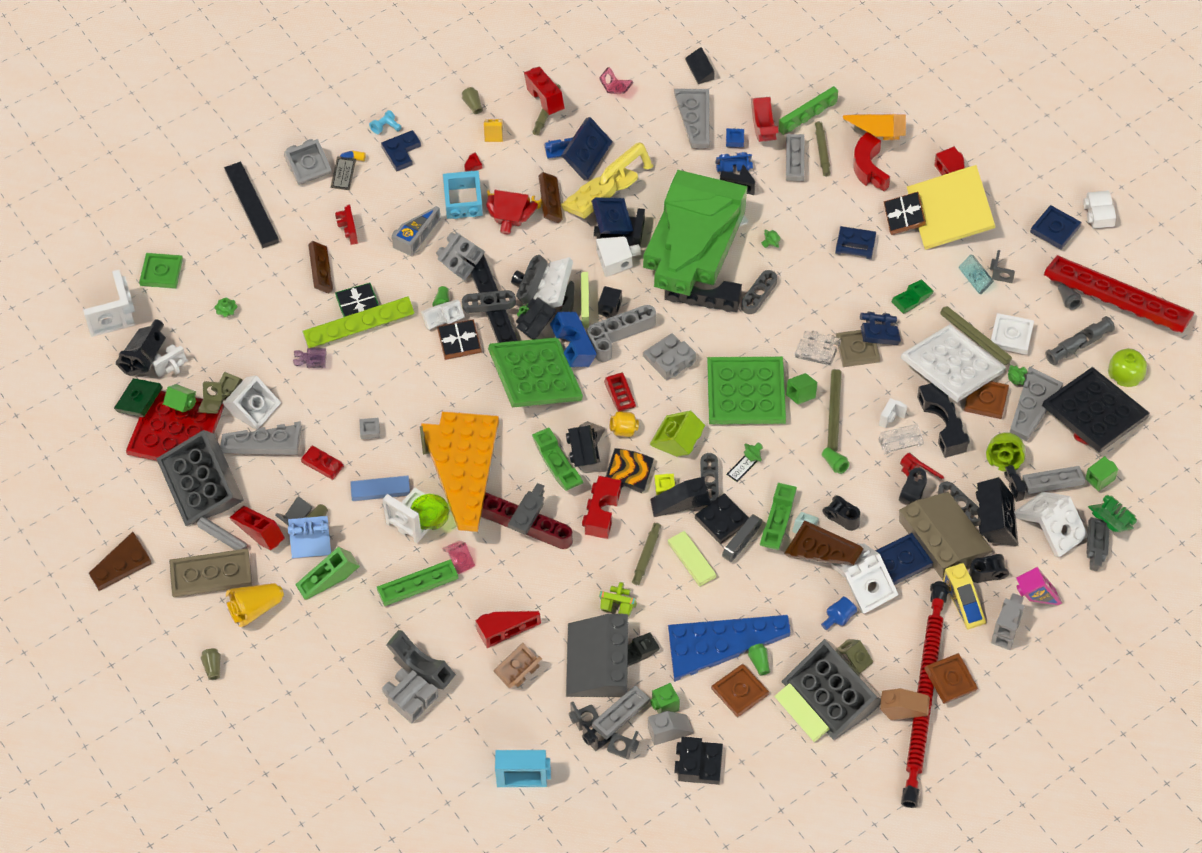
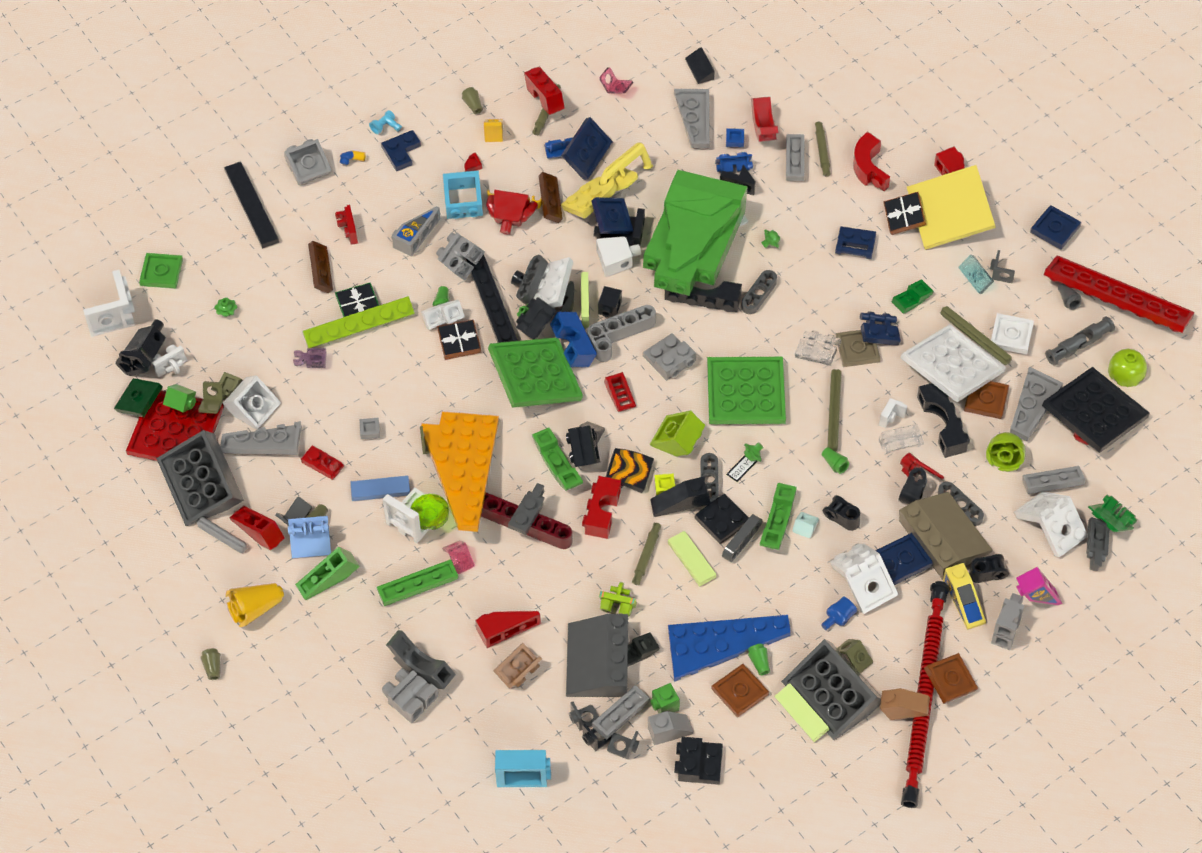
reddish brown wing [89,532,152,591] -> none
dark tan plate [169,548,252,597] -> none
clear smoke sticker [330,156,356,191] -> none
dark grey beam [462,290,516,313] -> none
yellow head [609,412,639,437] -> none
bright green plate [778,86,838,135] -> none
reddish brown wing [784,520,864,566] -> none
bright green brick [786,373,818,404] -> none
light orange slope [843,114,906,140] -> none
black slope [976,477,1018,546] -> none
black plate [1004,465,1027,502] -> none
bright green plant [1008,365,1027,385] -> none
white brick [1083,190,1116,229] -> none
bright green brick [1085,456,1118,491] -> none

